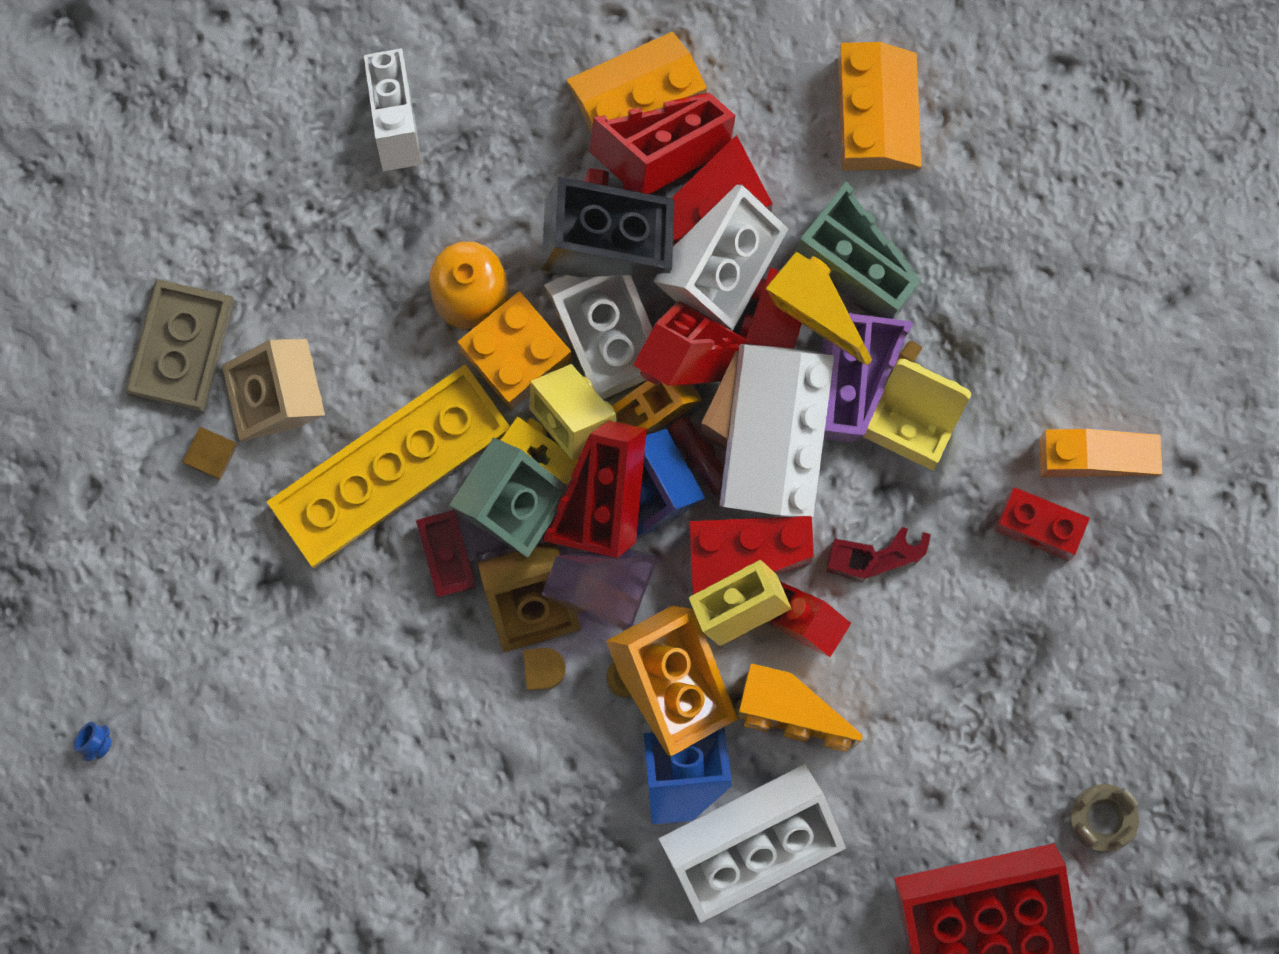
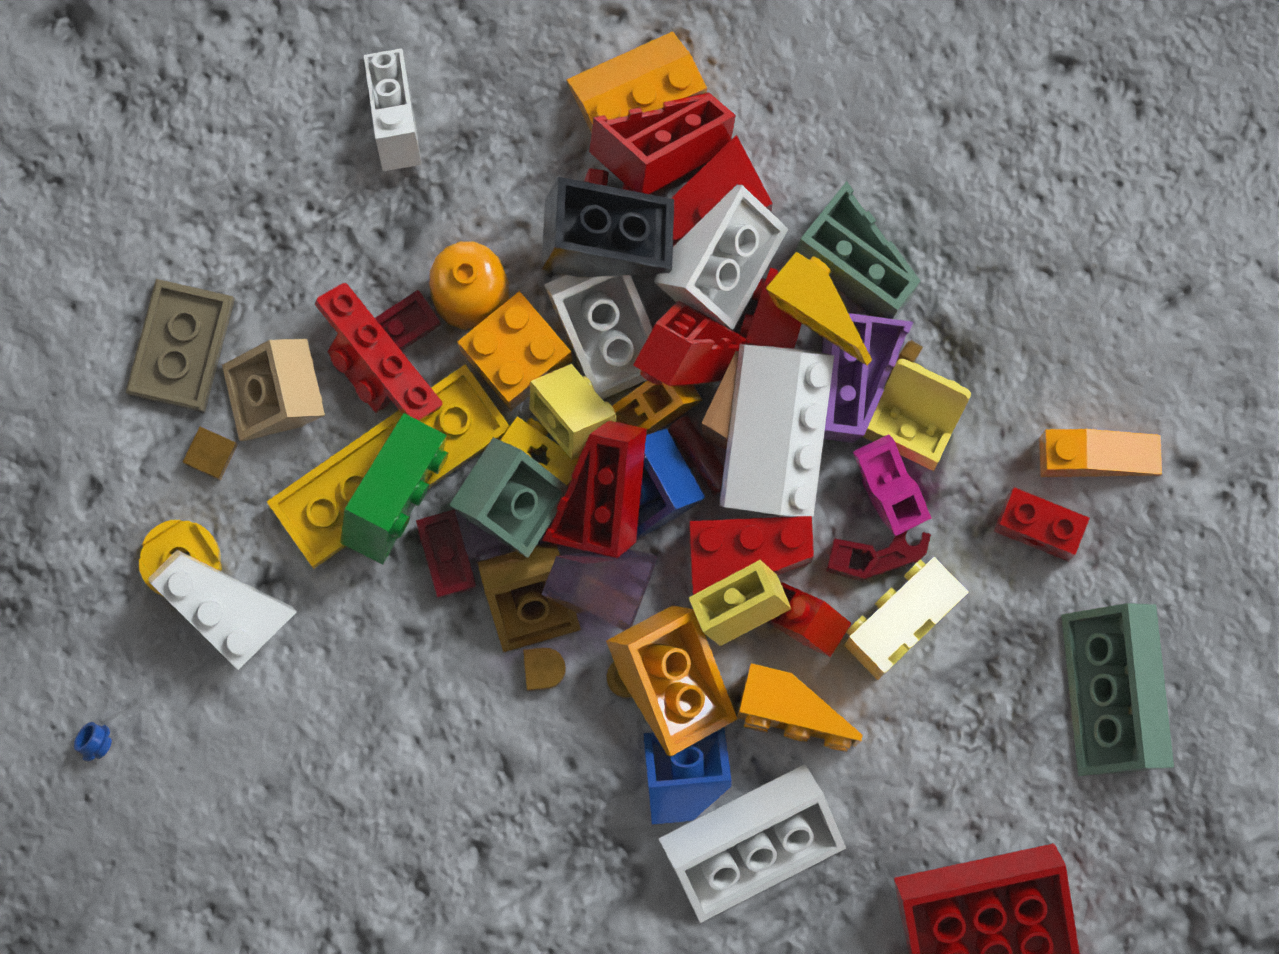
light orange slope [838,42,921,171] -> none
dark tan piece [1070,784,1139,852] -> none
none -> yellow plate [139,520,222,597]
none -> white wedge [148,550,297,670]
none -> red bracket [315,283,443,421]
none -> green wedge [340,413,449,565]
none -> dark red plate [375,290,441,351]
none -> wedge [844,557,968,680]
none -> dark pink brick [853,434,932,536]
none -> sand green slope [1061,603,1174,776]

